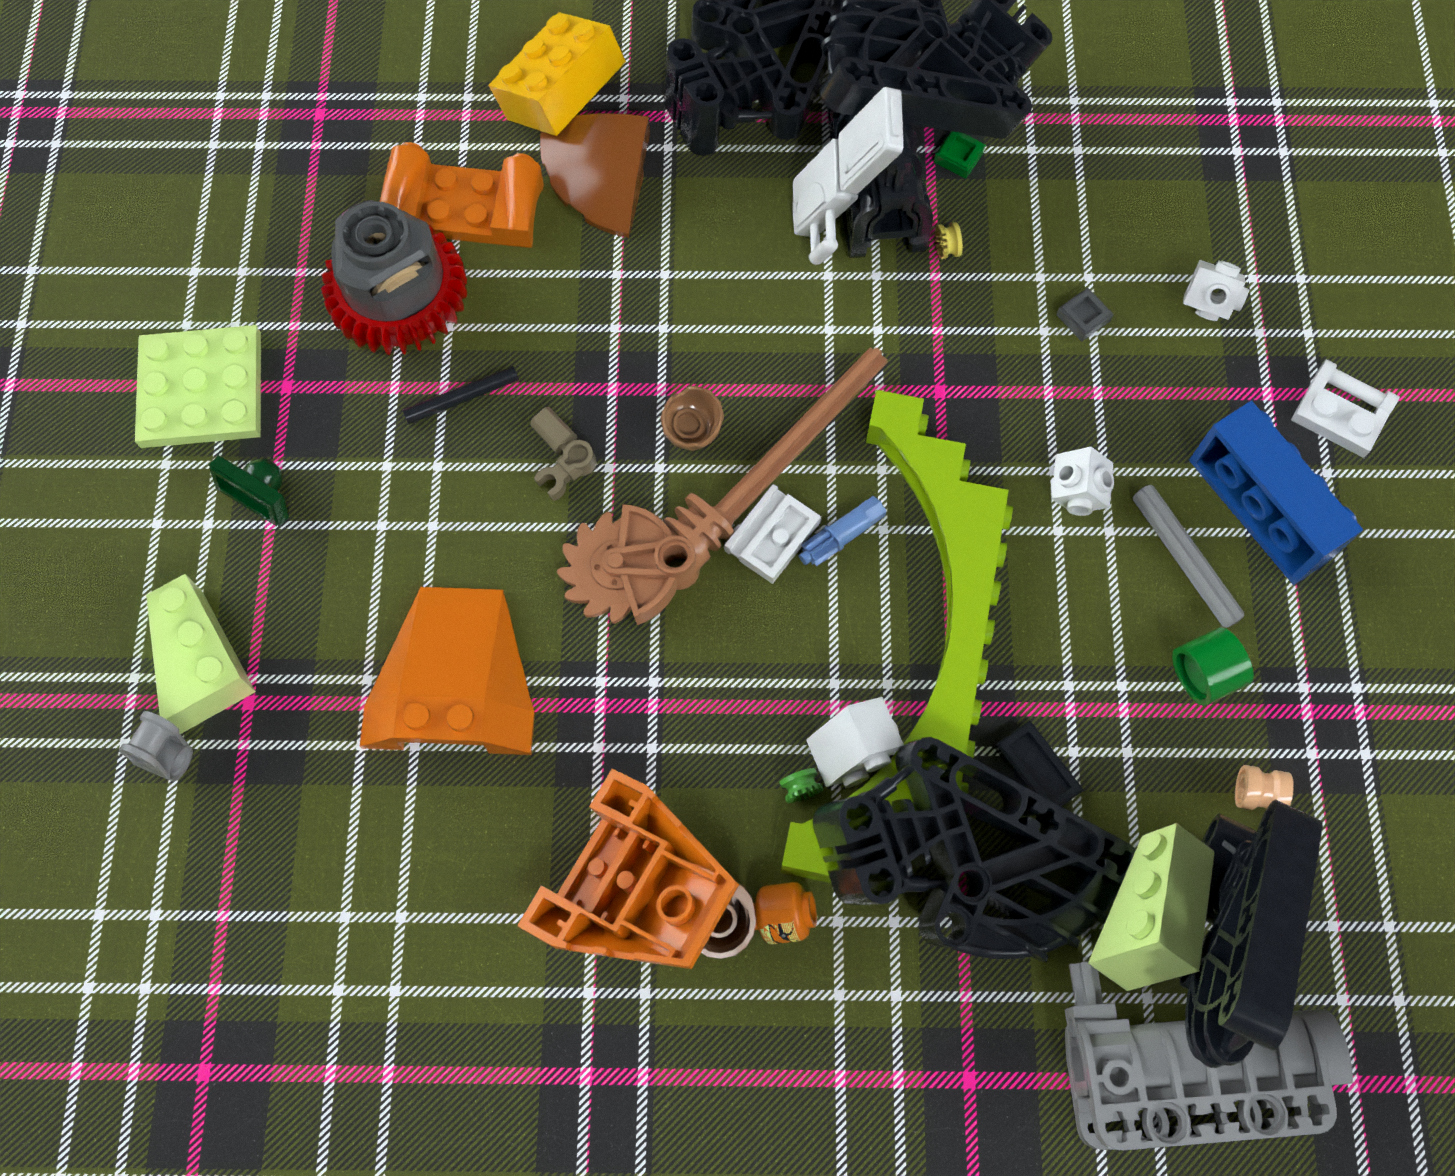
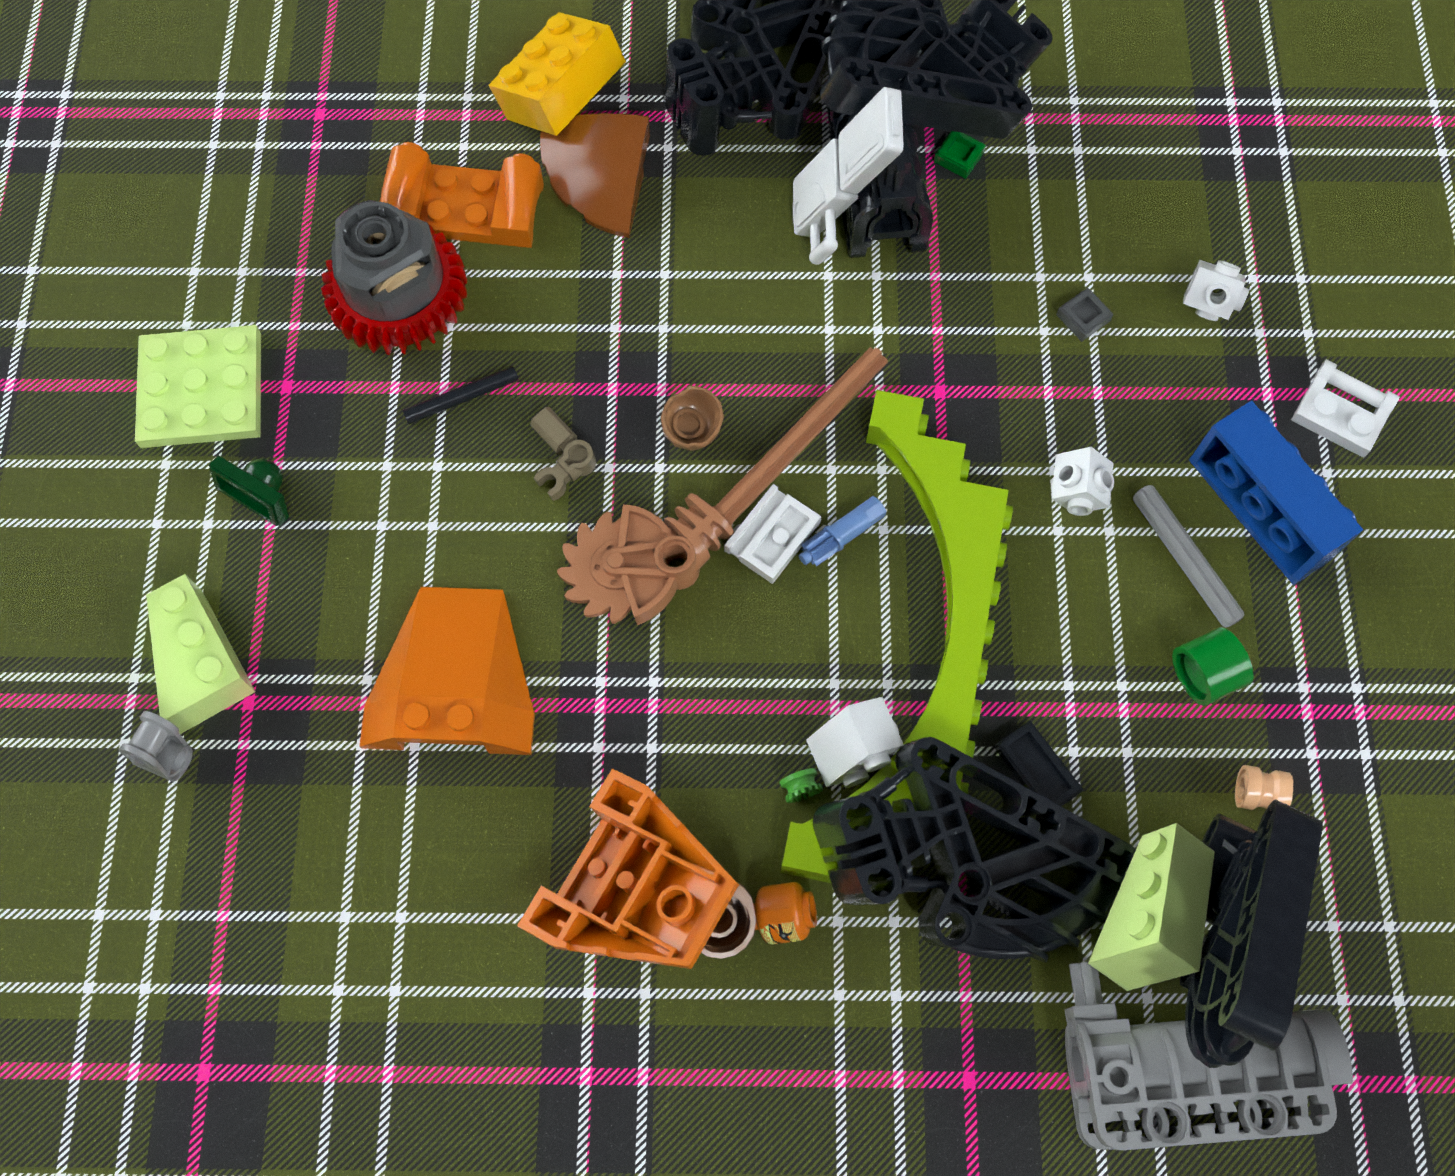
light yellow bush [935,222,963,260] -> none

